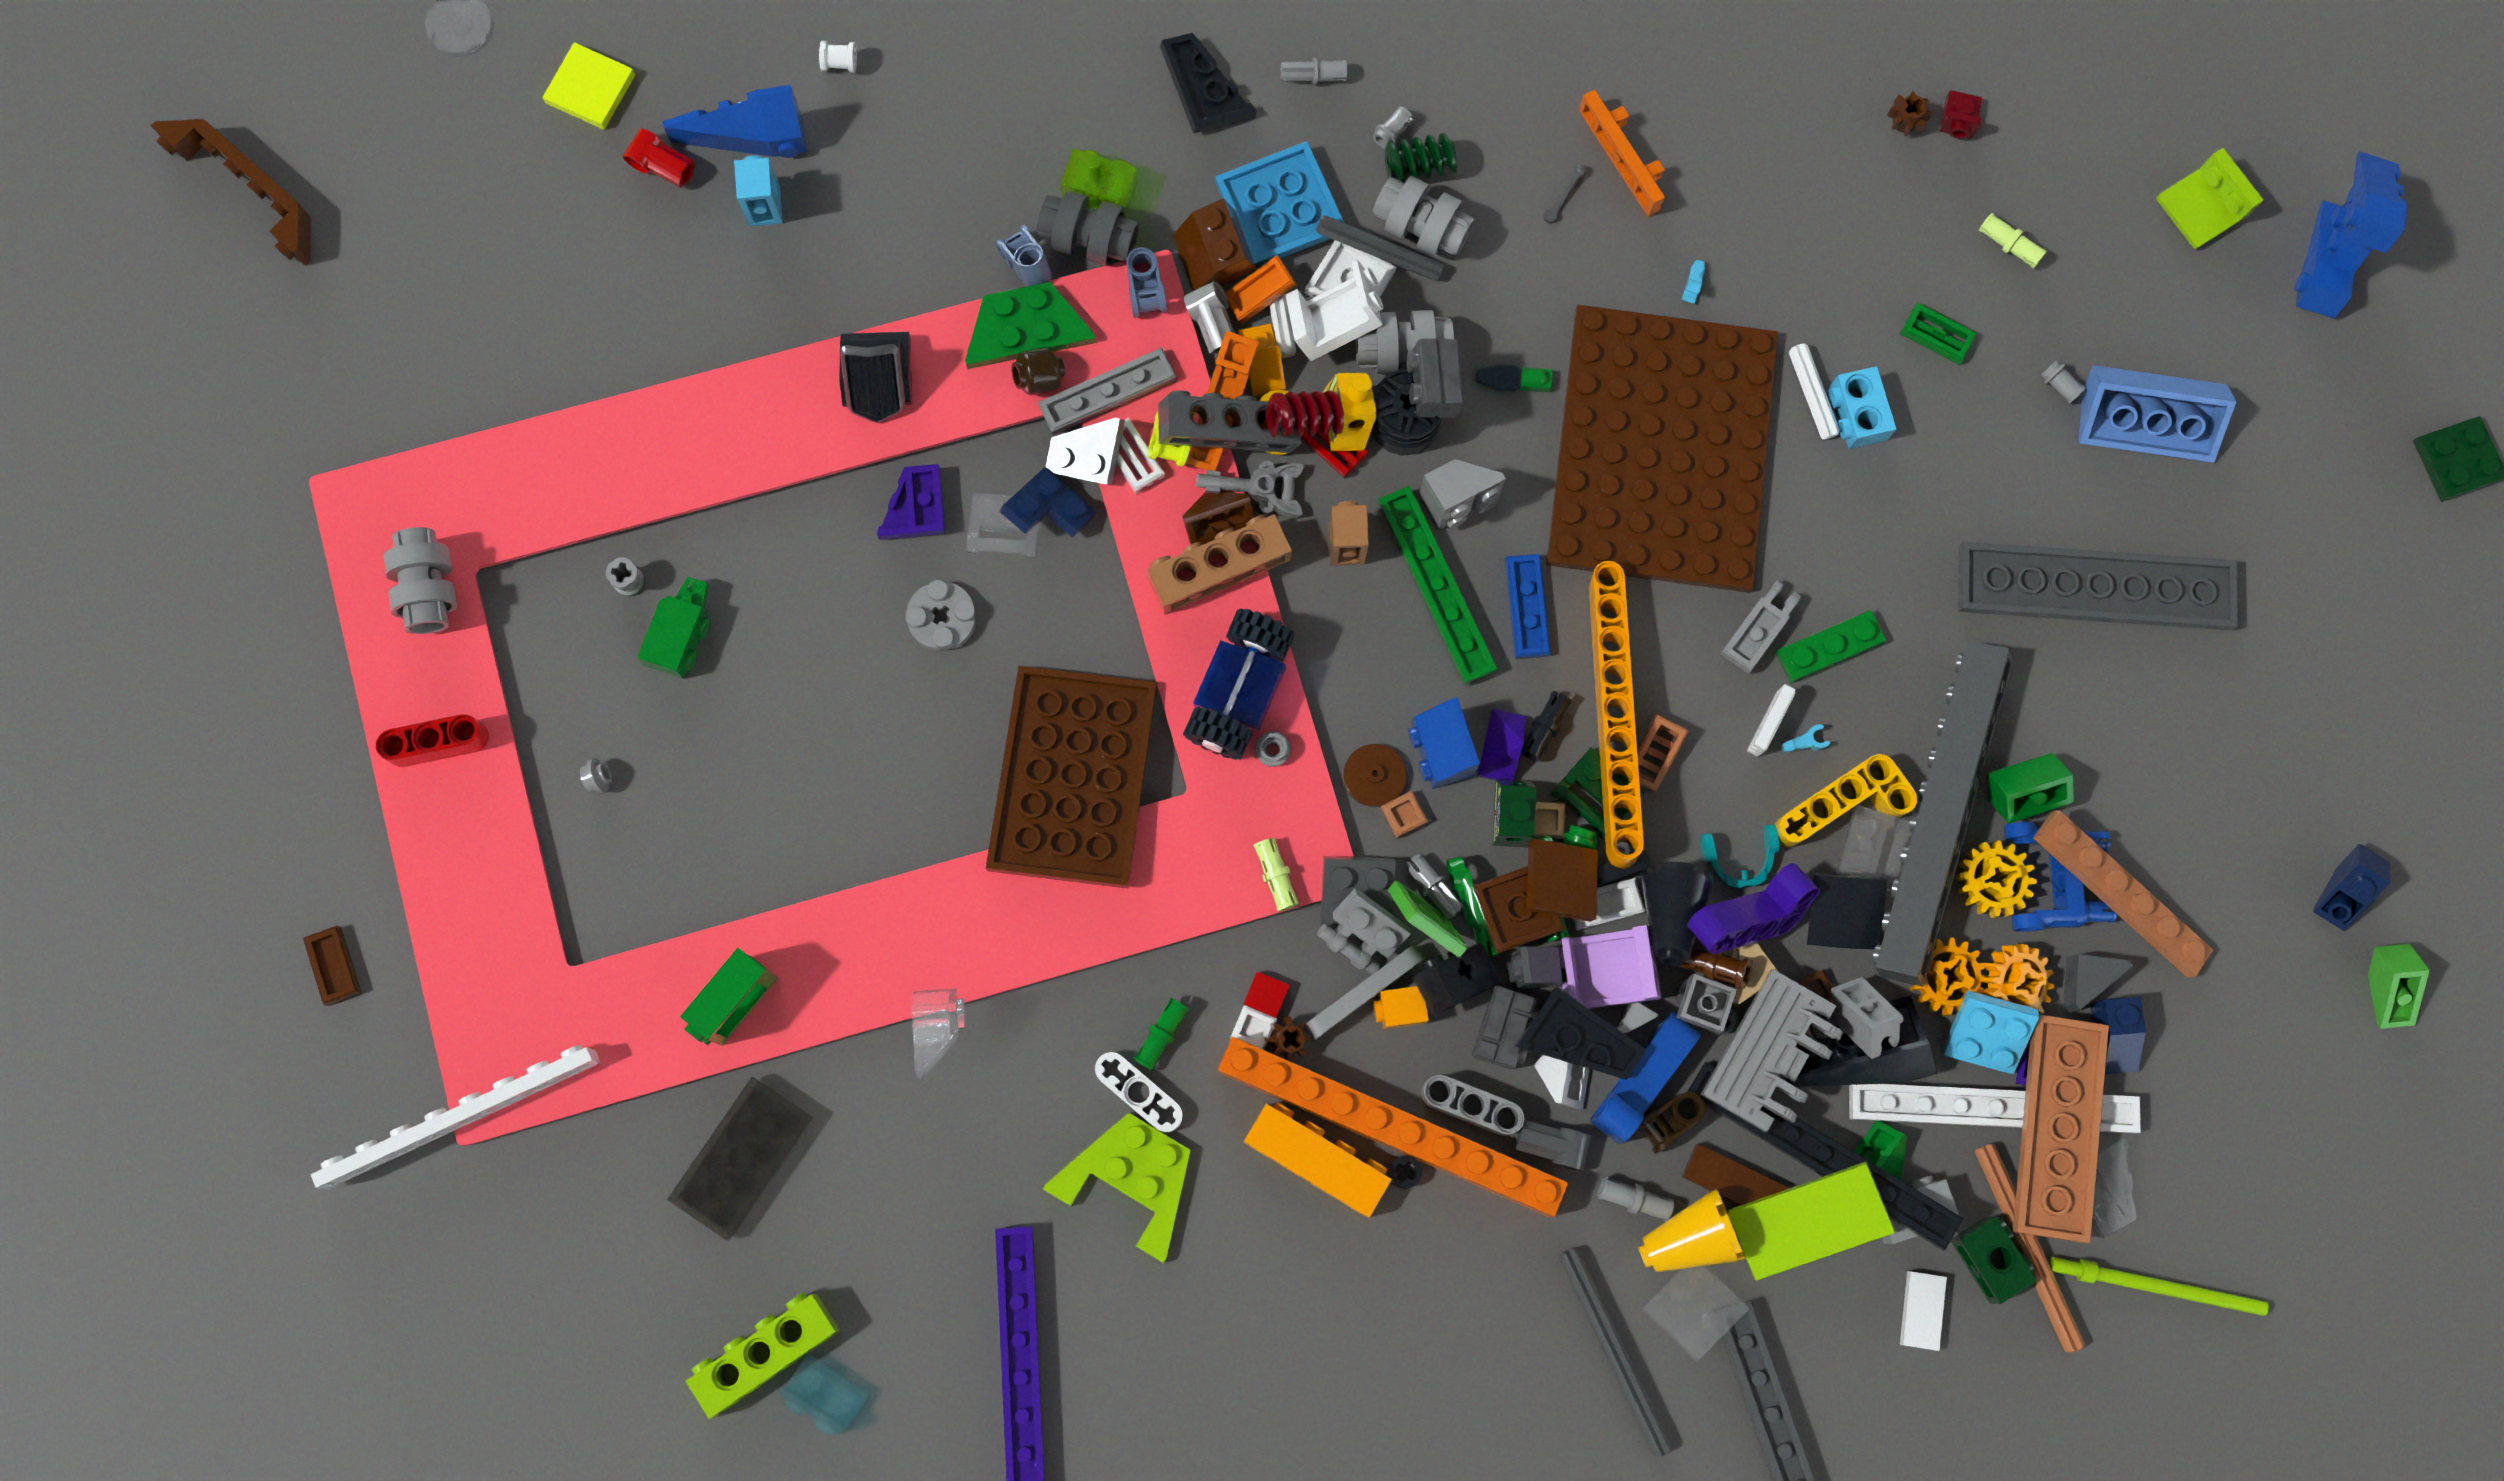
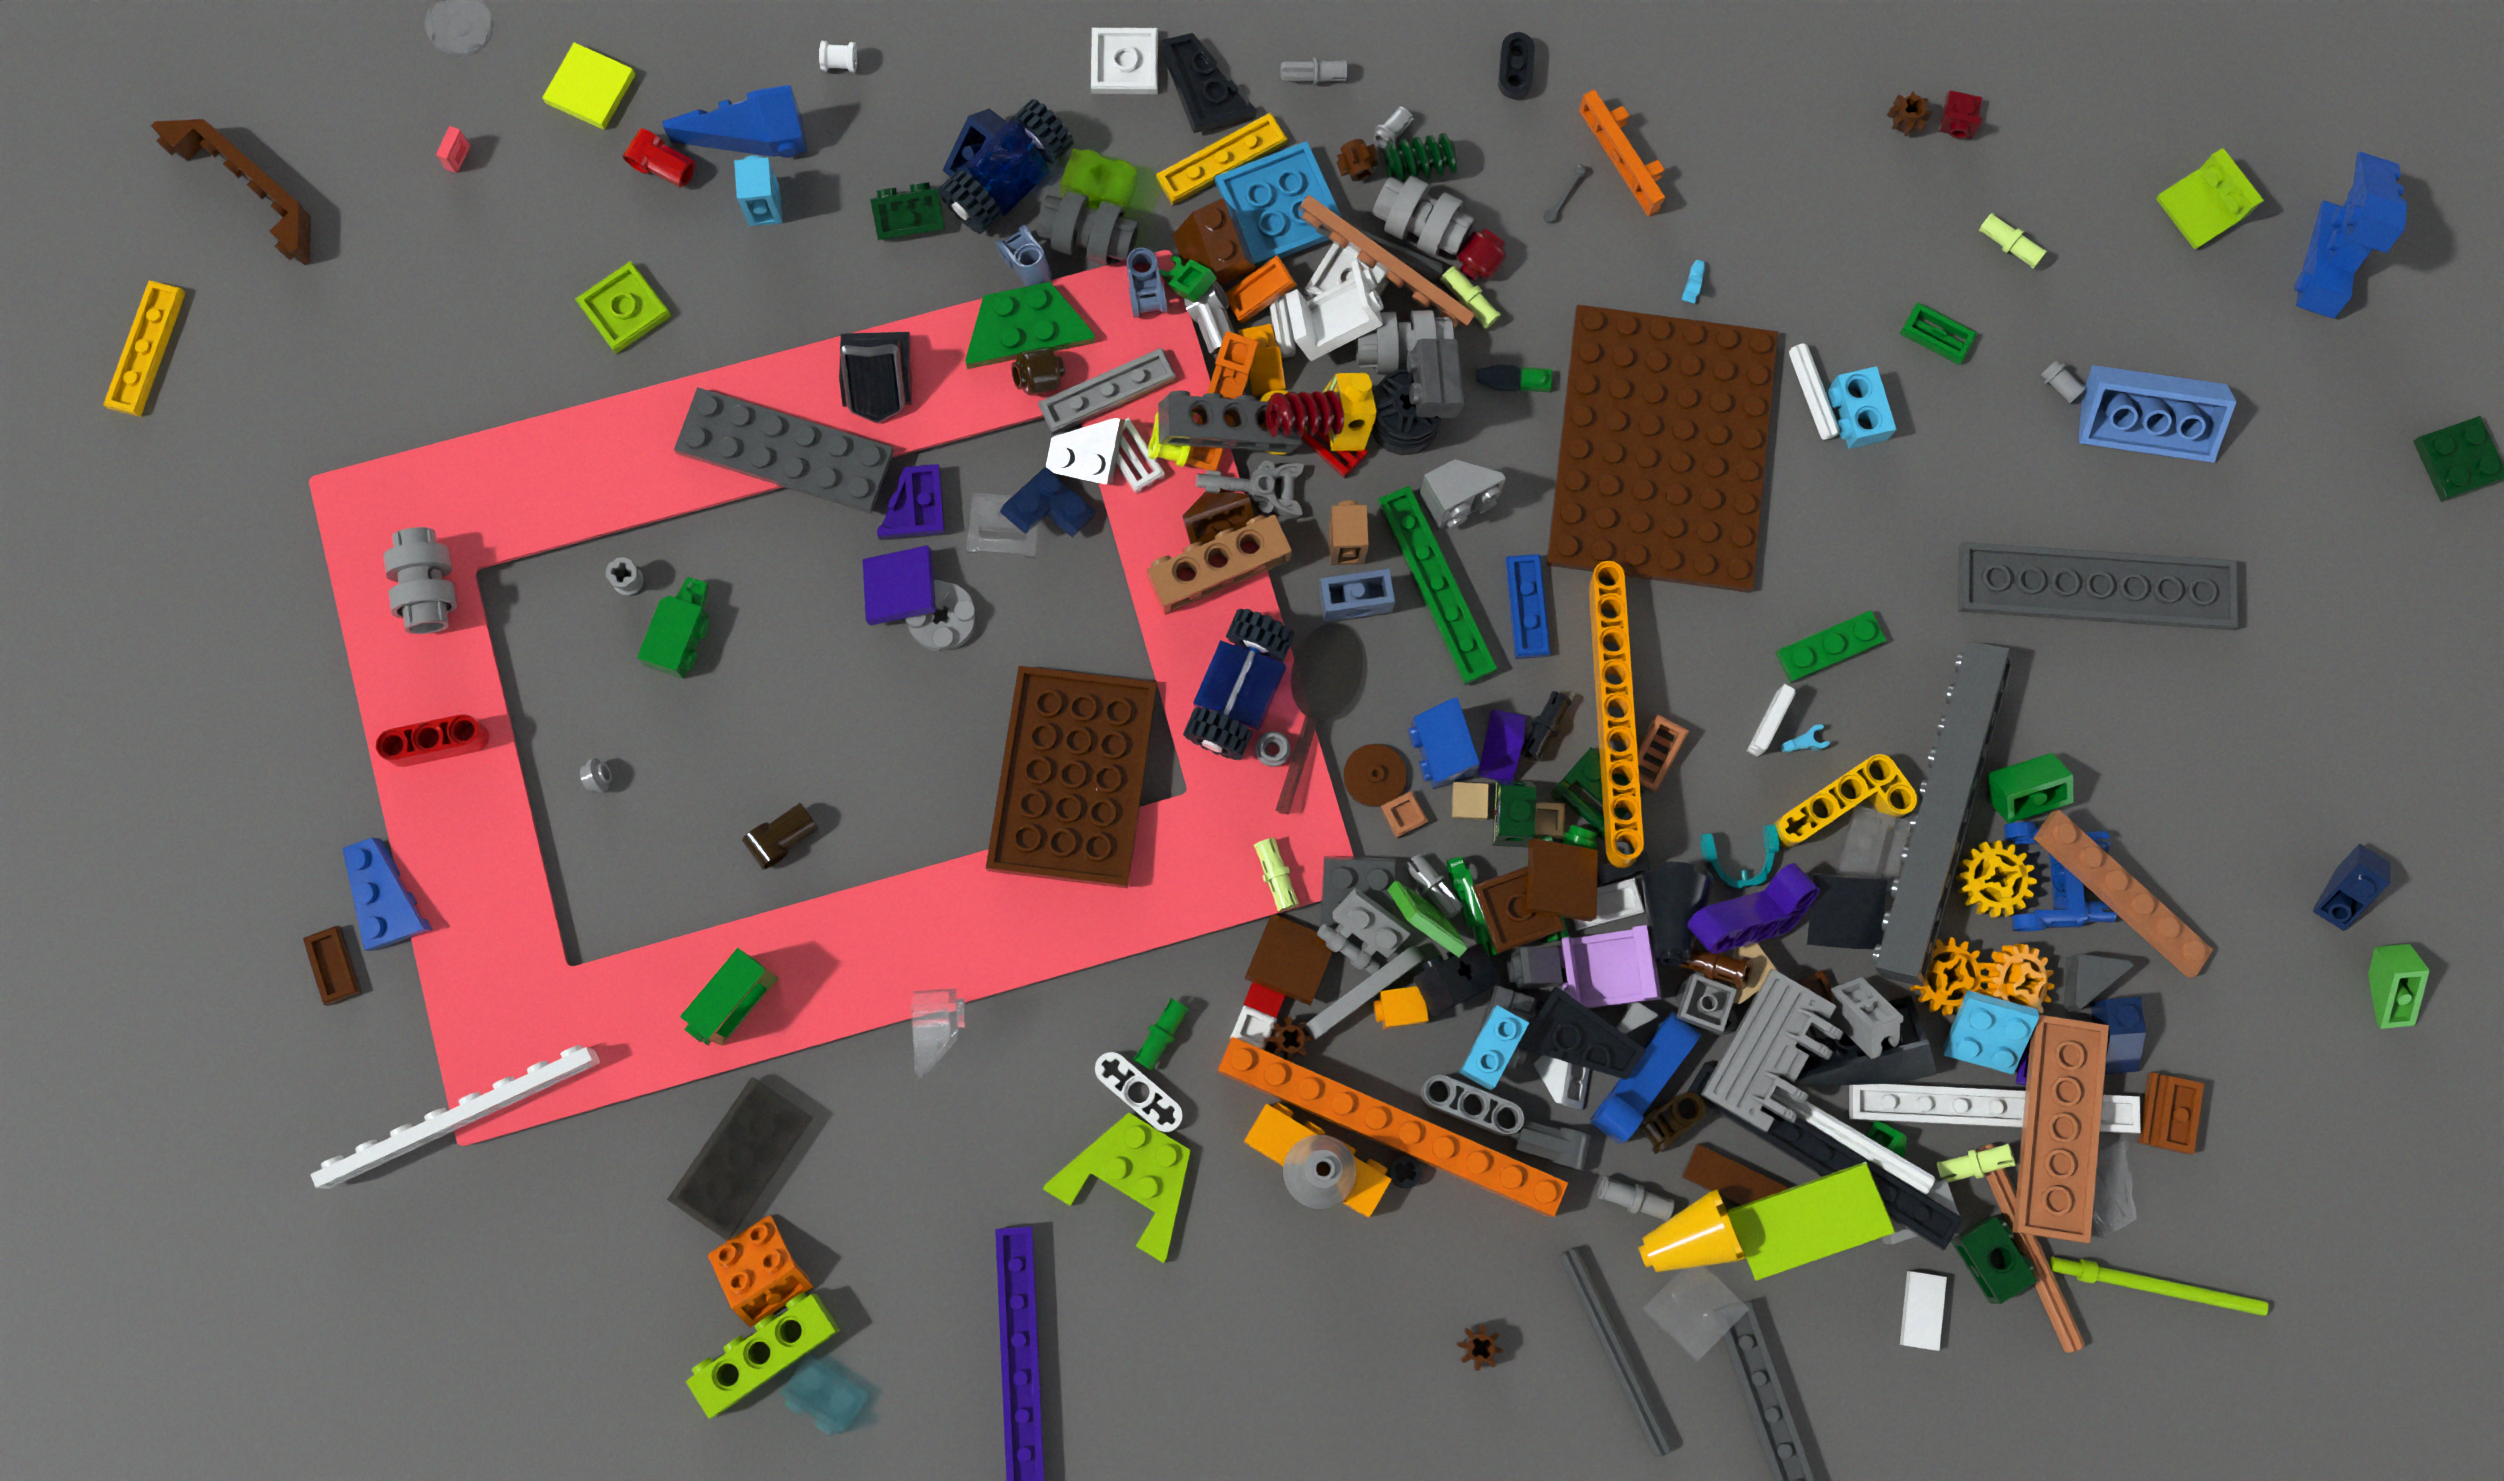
light grey hinge [1720,579,1801,674] -> none
none -> yellow tile [103,280,186,417]
none -> blue wing [342,837,433,951]
none -> coral tile [436,126,470,173]
none -> lime tile [575,261,672,354]
none -> dark grey plate [674,387,894,514]
none -> orange bracket [708,1215,813,1328]
none -> dark brown piece [742,803,819,870]
none -> dark purple tile [862,545,936,626]
none -> dark green bracket [870,182,945,240]
none -> plate [938,99,1074,234]
none -> dark blue slope [942,108,1015,181]
none -> white tile [1091,28,1158,94]
none -> yellow tile [1156,112,1288,206]
none -> green plate [1159,256,1217,303]
none -> reddish brown tile [1244,914,1333,1006]
none -> clear smoke piece [1275,623,1363,815]
none -> light grey cone [1283,1135,1356,1209]
none -> nougat plate [1298,195,1475,328]
none -> sand blue brick [1319,568,1395,622]
none -> reddish brown gear [1337,139,1379,181]
none -> yellowish green pin [1440,265,1501,329]
none -> tan tile [1451,782,1489,820]
none -> reddish brown gear [1456,1324,1503,1371]
none -> dark red head [1457,228,1507,281]
none -> medium azure brick [1459,1005,1529,1090]
none -> black plate [1498,32,1535,99]
none -> white axle [1770,1088,1935,1195]
none -> yellowish green pin [1937,1143,2016,1183]
none -> dark orange plate [2137,1072,2204,1155]

